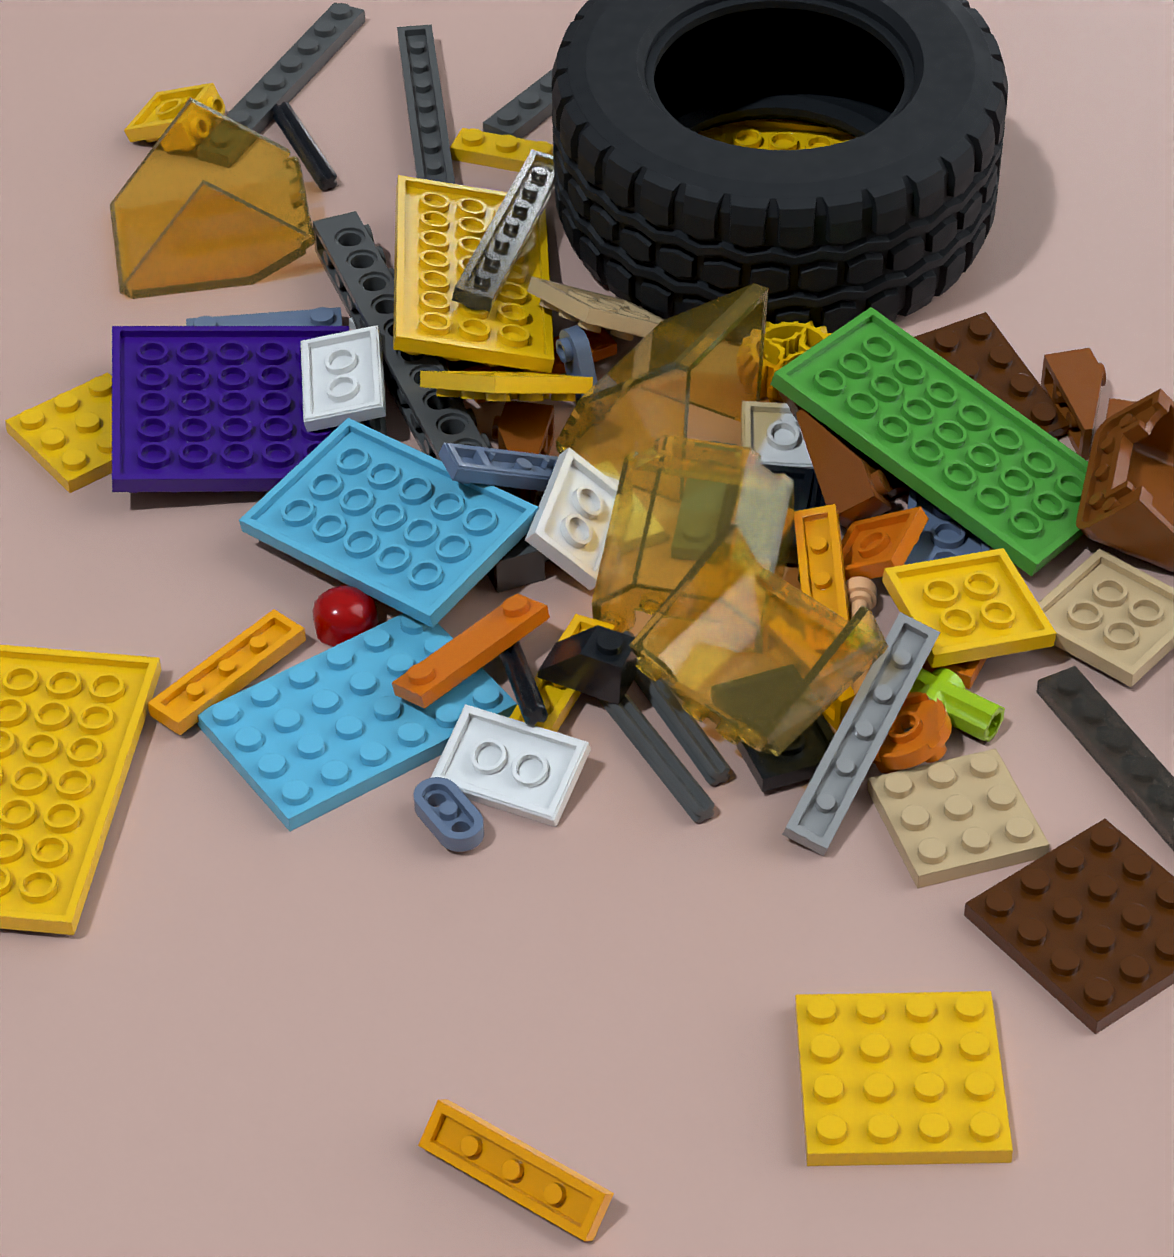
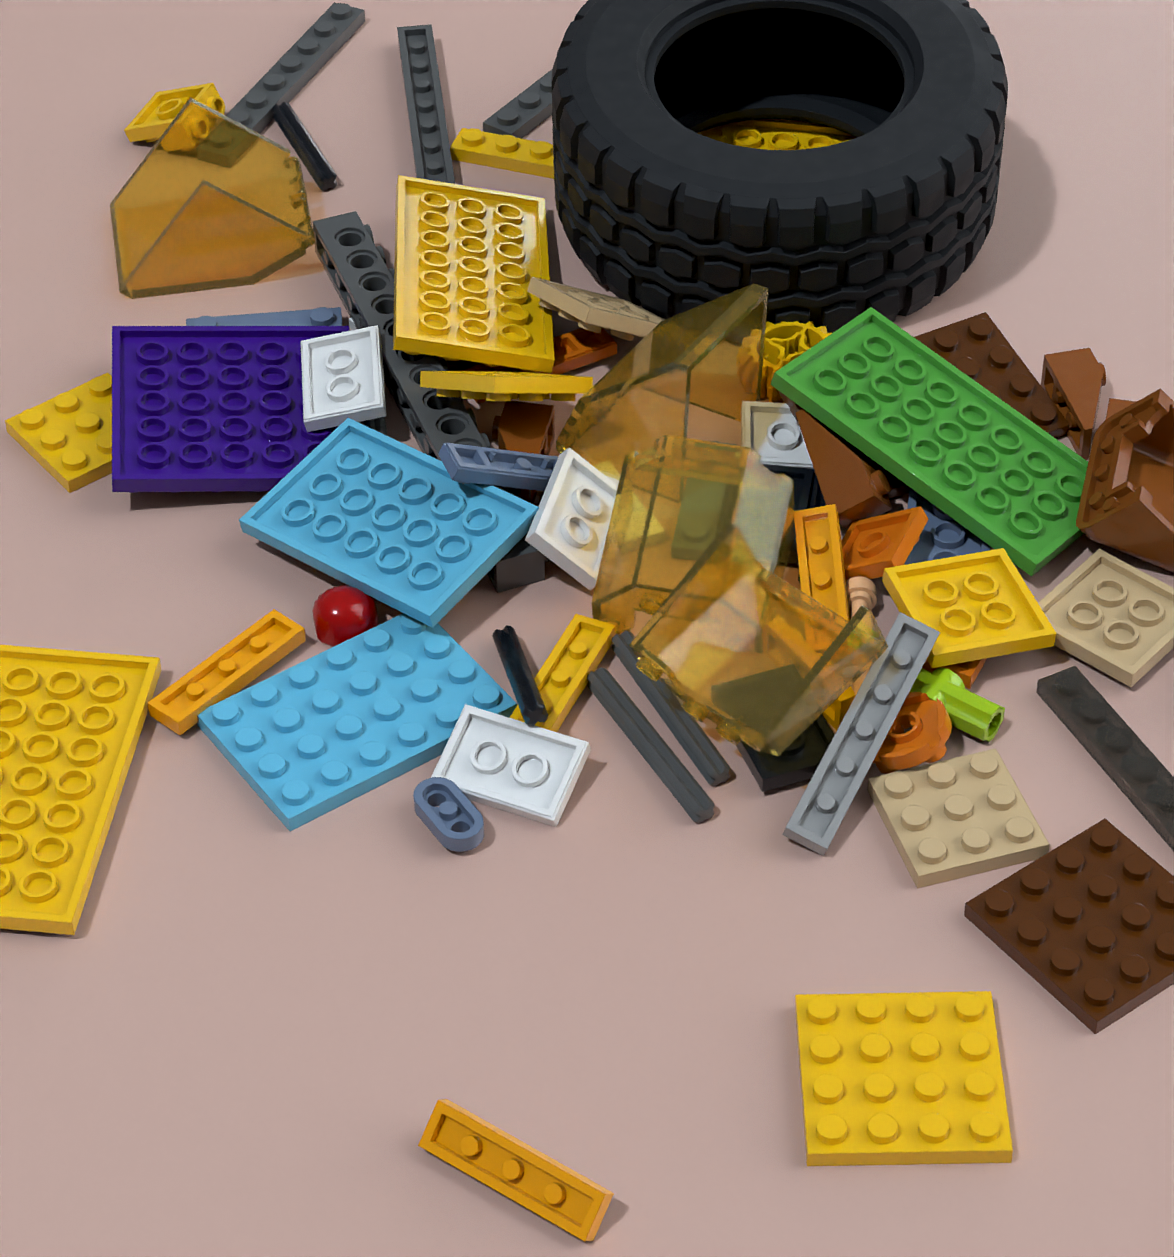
orange plate [392,593,550,709] -> none
clear smoke plate [452,149,555,312] -> none
black slope [537,625,639,705] -> none
sand blue plate [556,325,599,405] -> none

